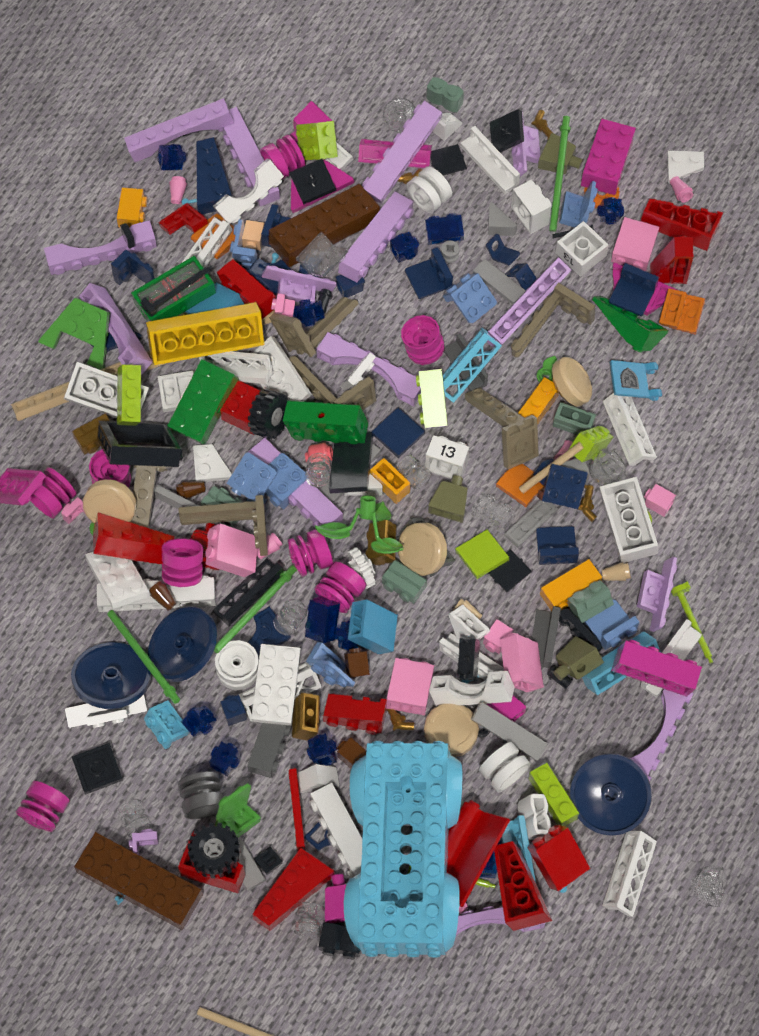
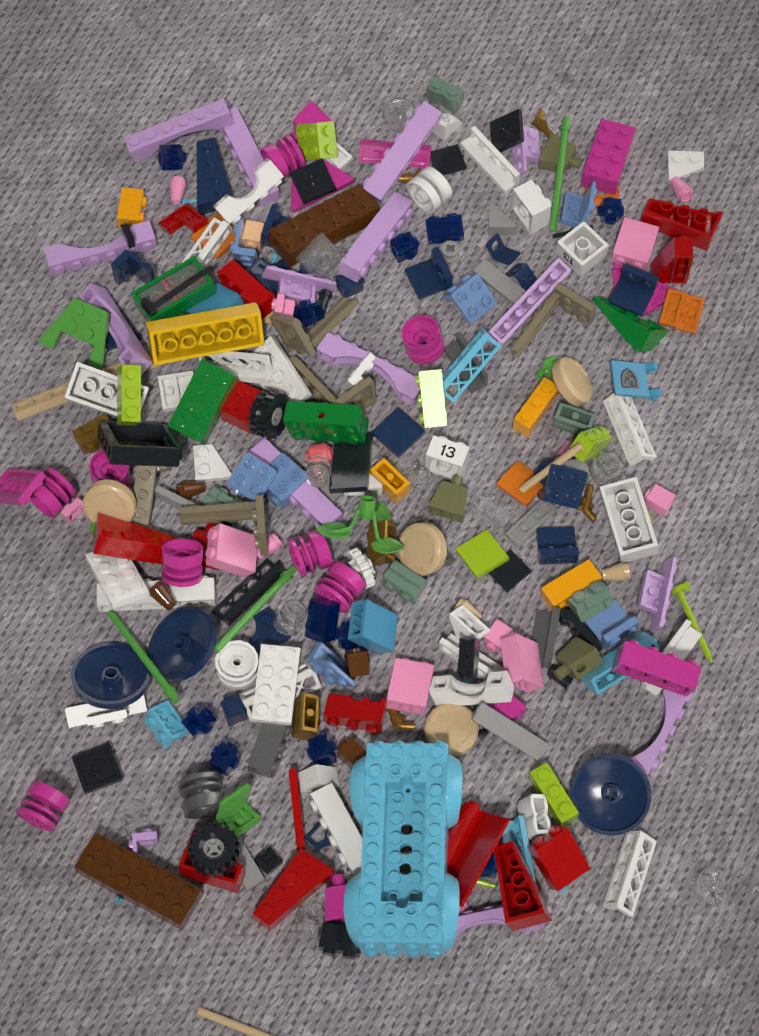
dark tan bracket [465,388,539,470] -> none
white wheel [479,742,531,793] -> none

